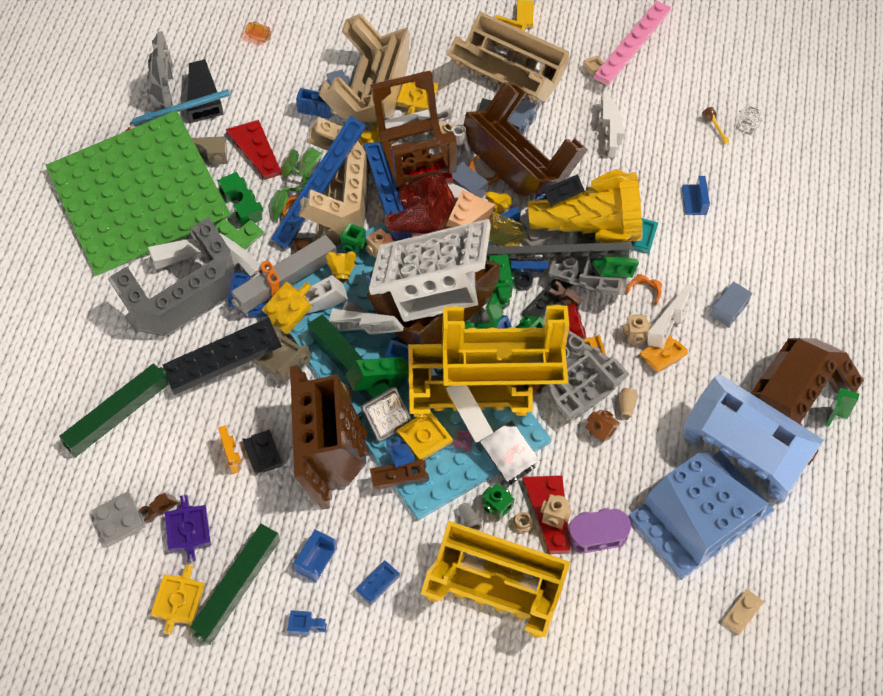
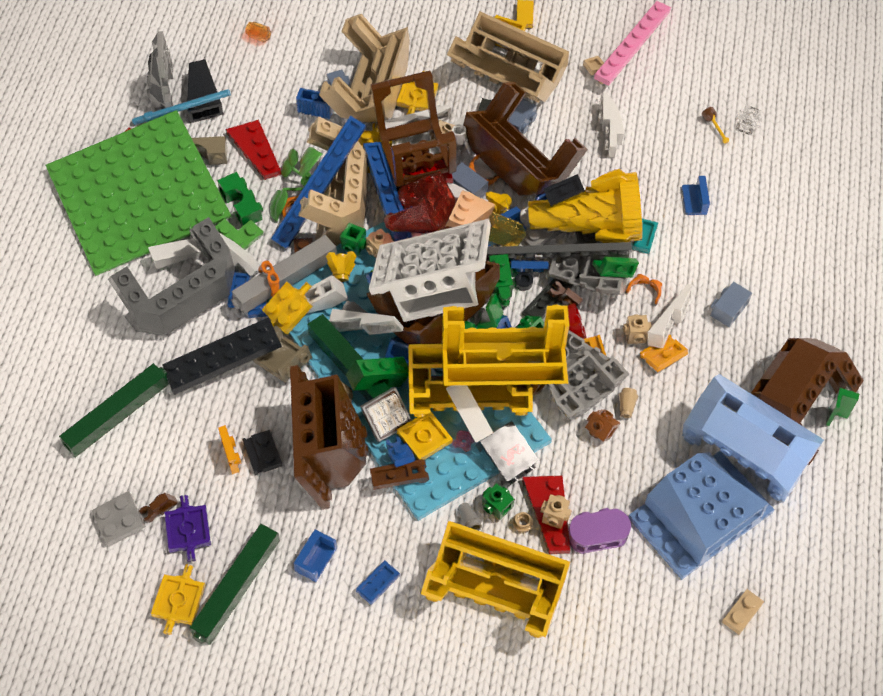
blue plate [287,610,327,635] -> none

